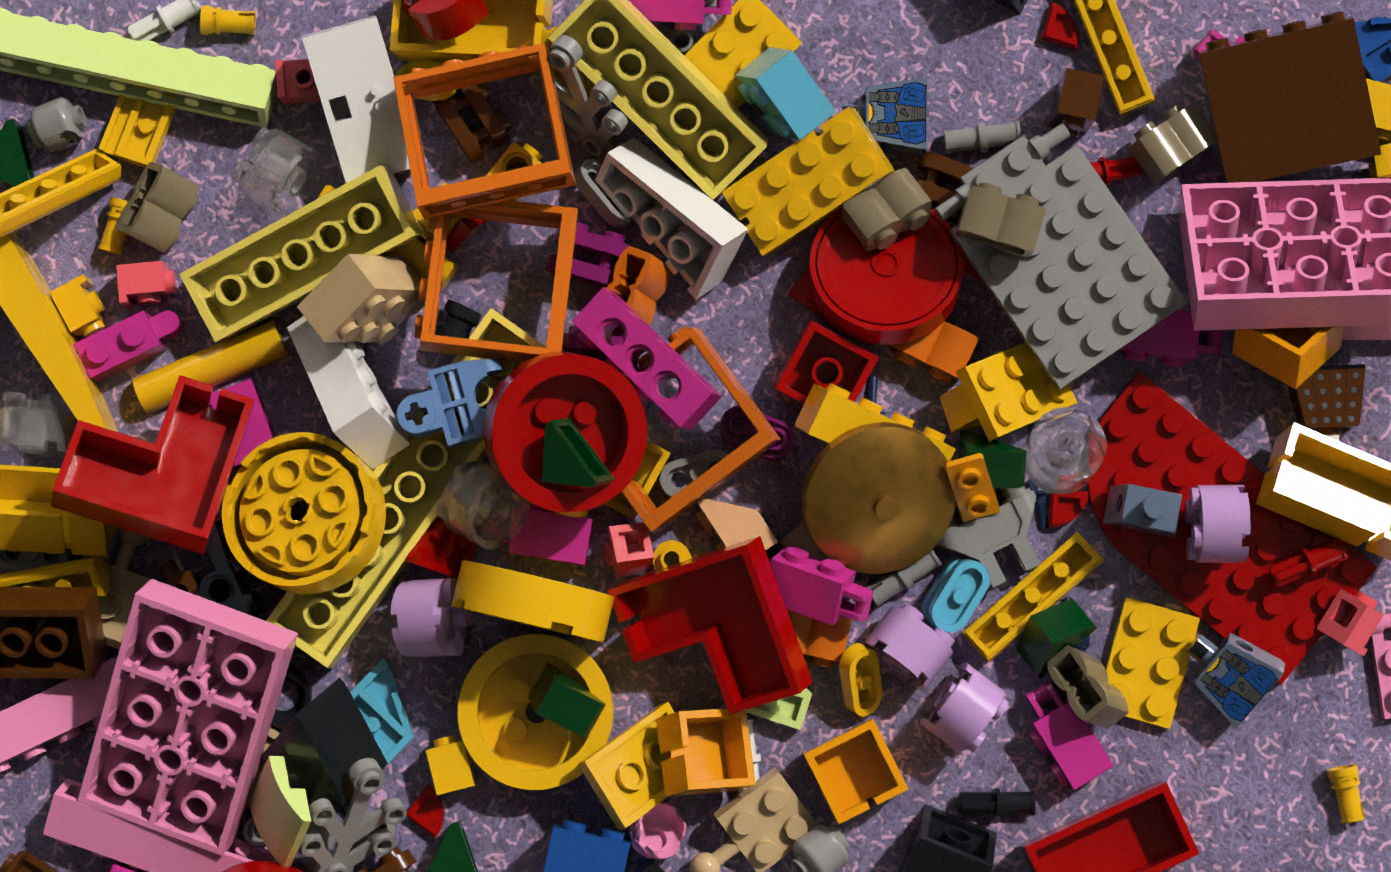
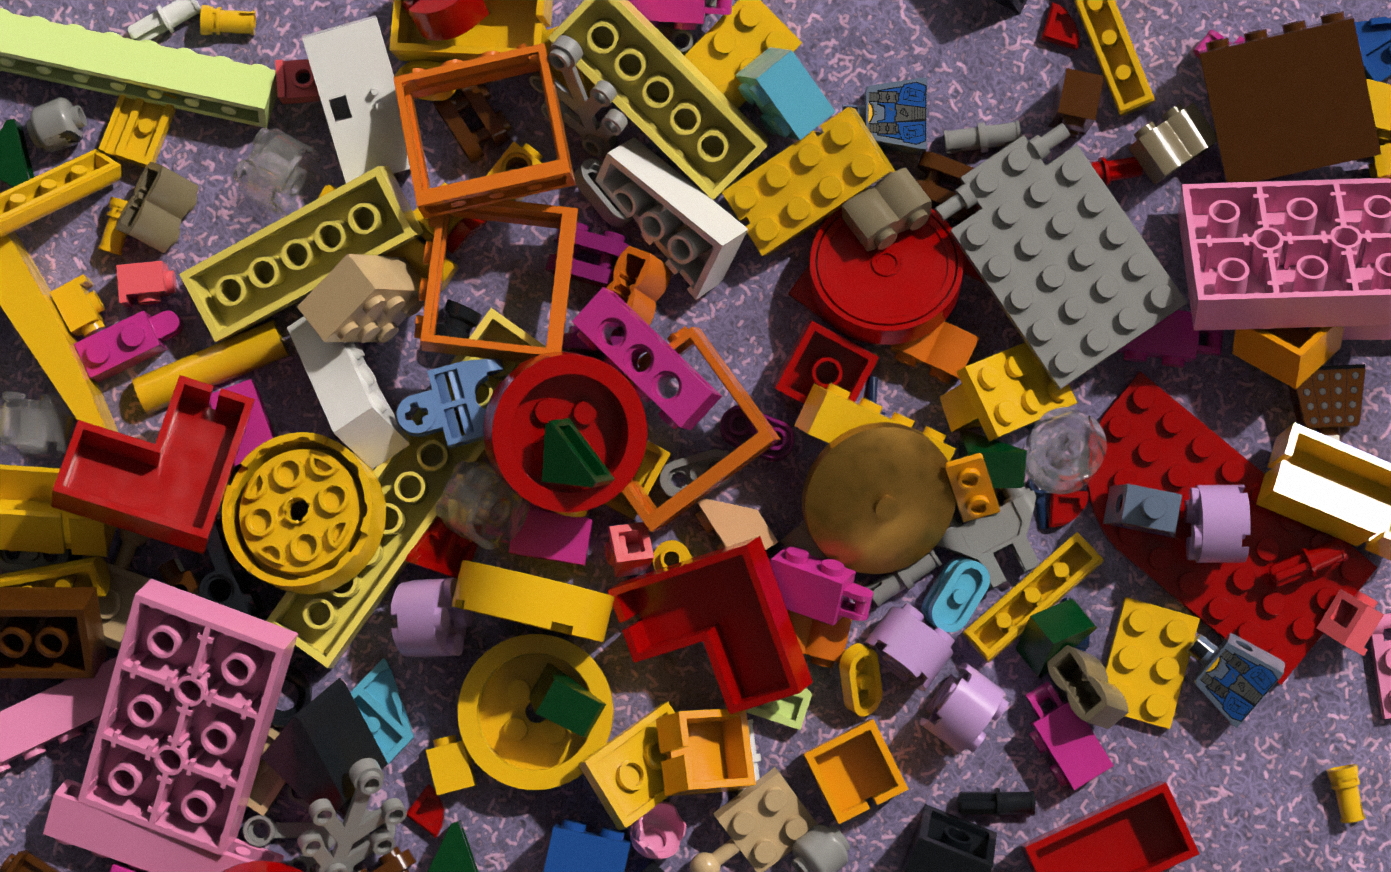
slope [249,756,311,867] -> none
dark tan brick [955,183,1046,258] -> none

